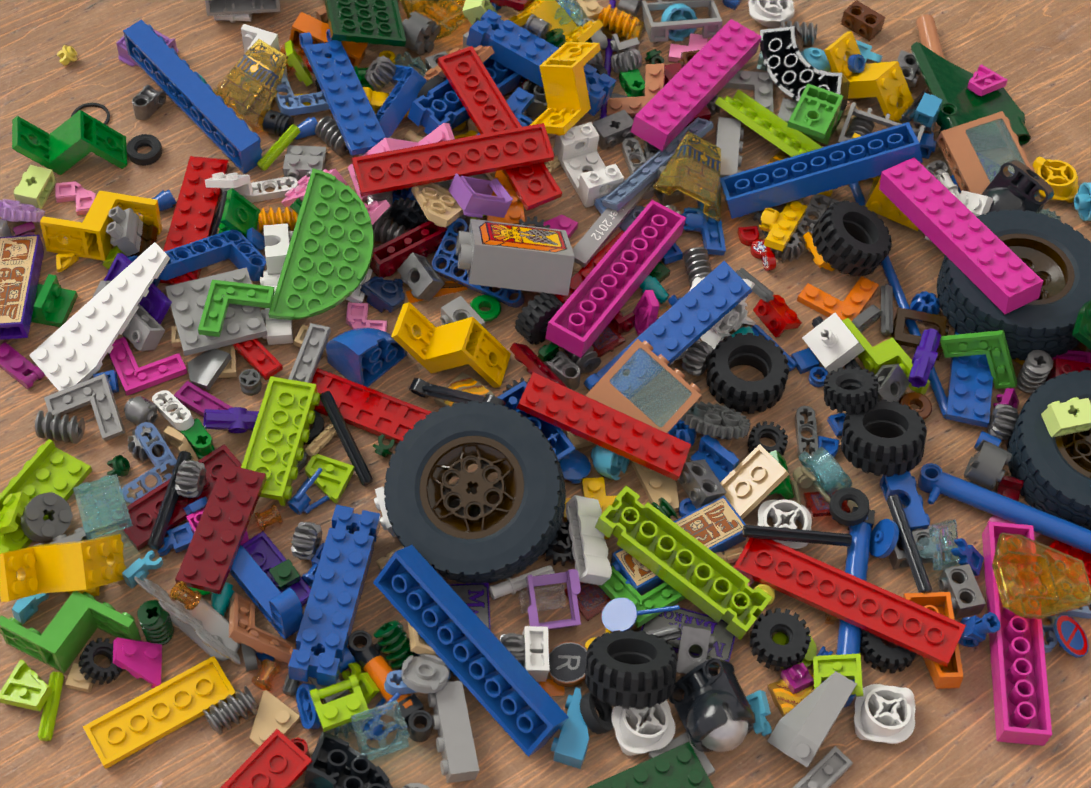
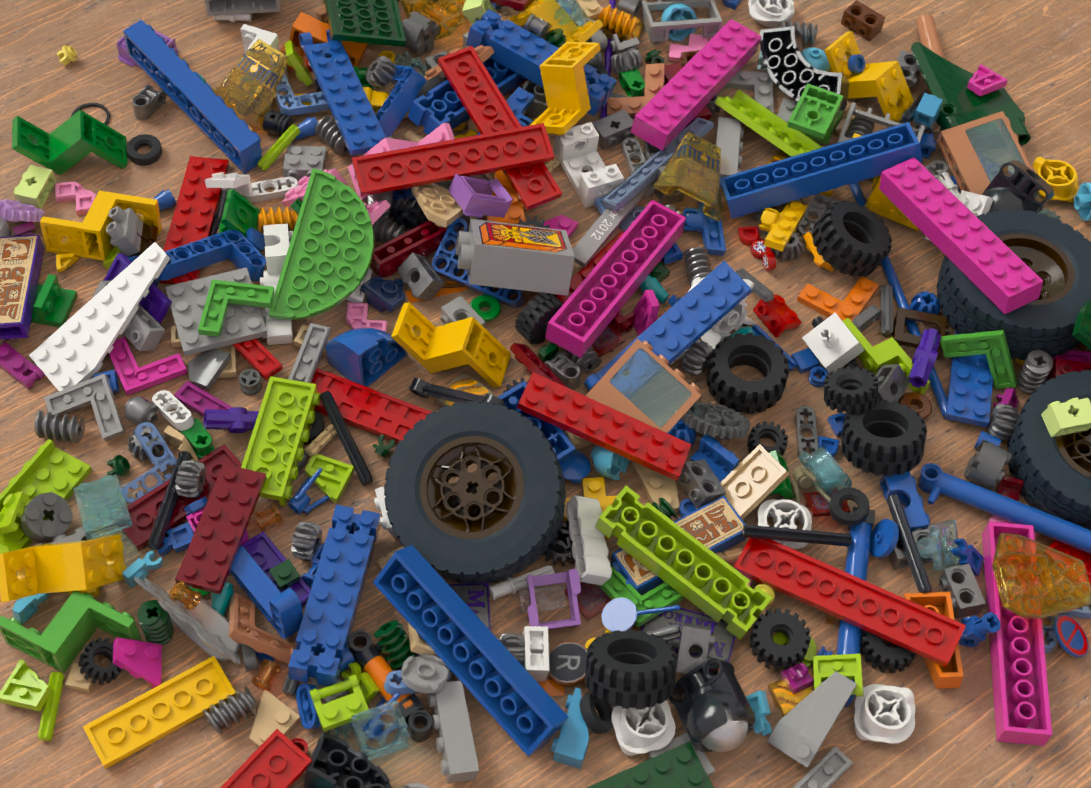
medium azure plate [856,40,883,63] -> none

